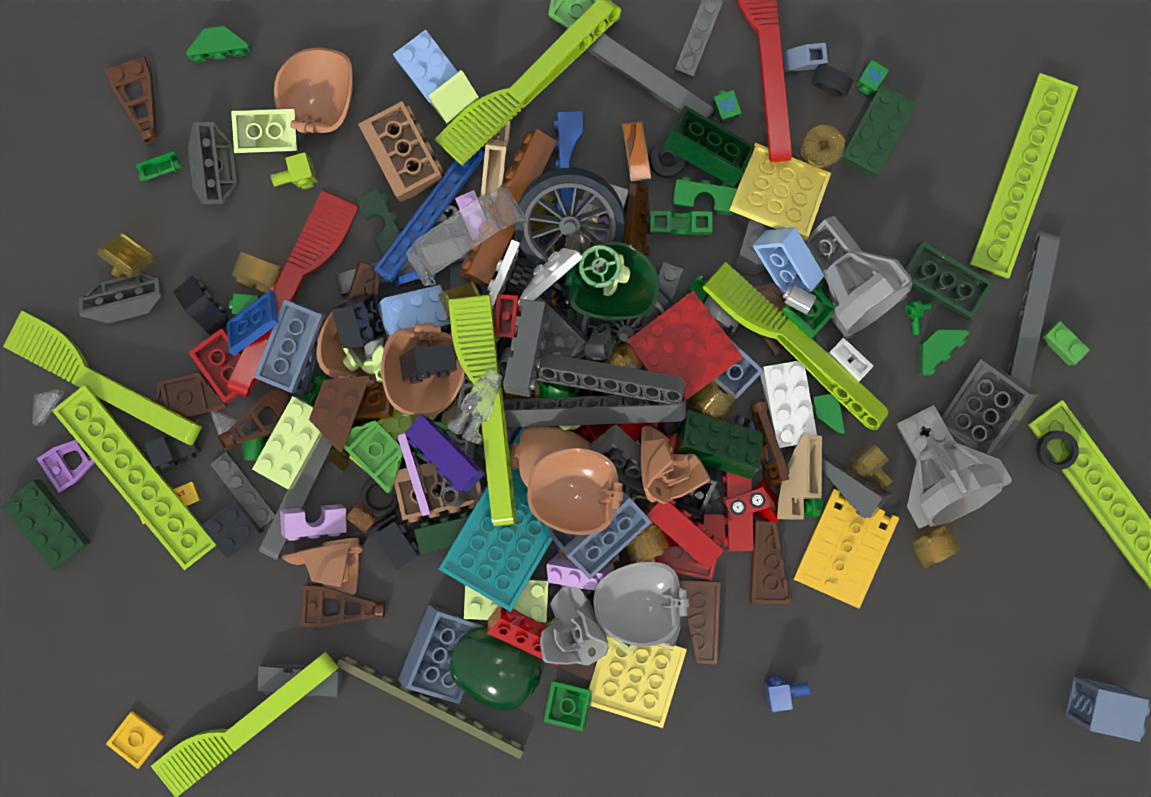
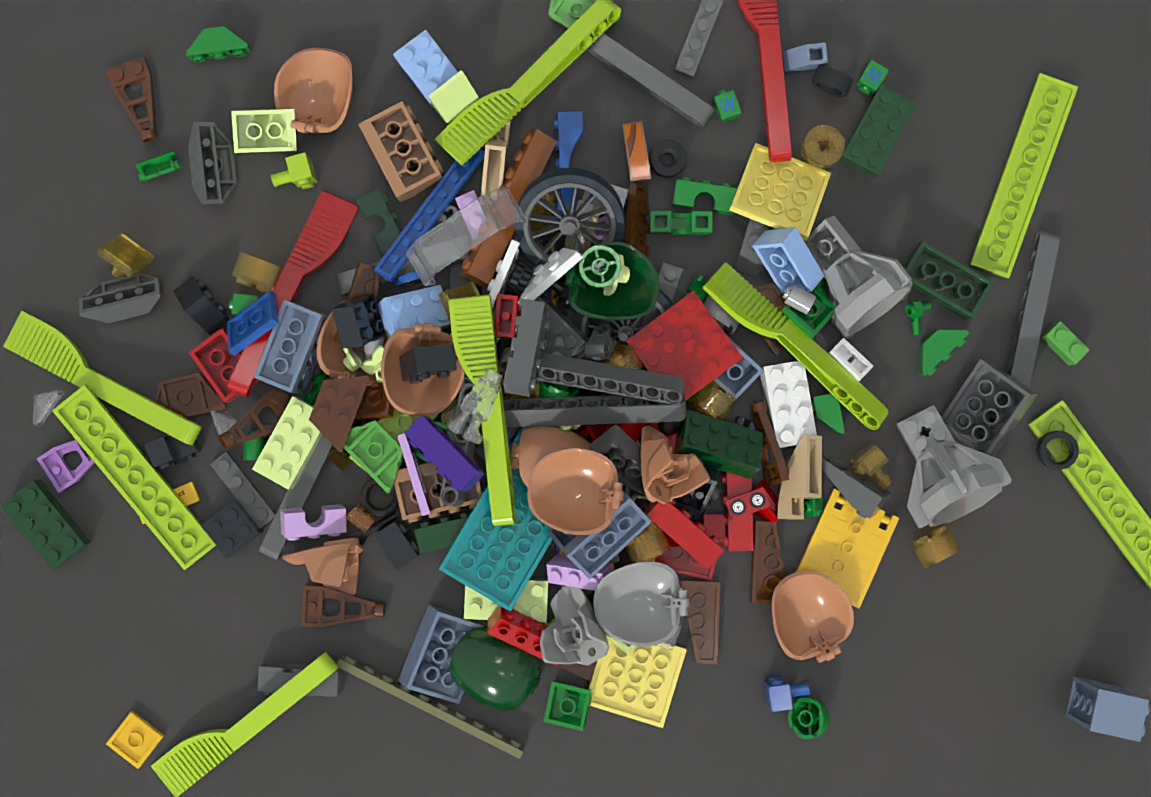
dark green brick [662,105,756,187] -> none
none -> nougat piece [772,571,854,663]
none -> green cylinder [788,697,830,739]

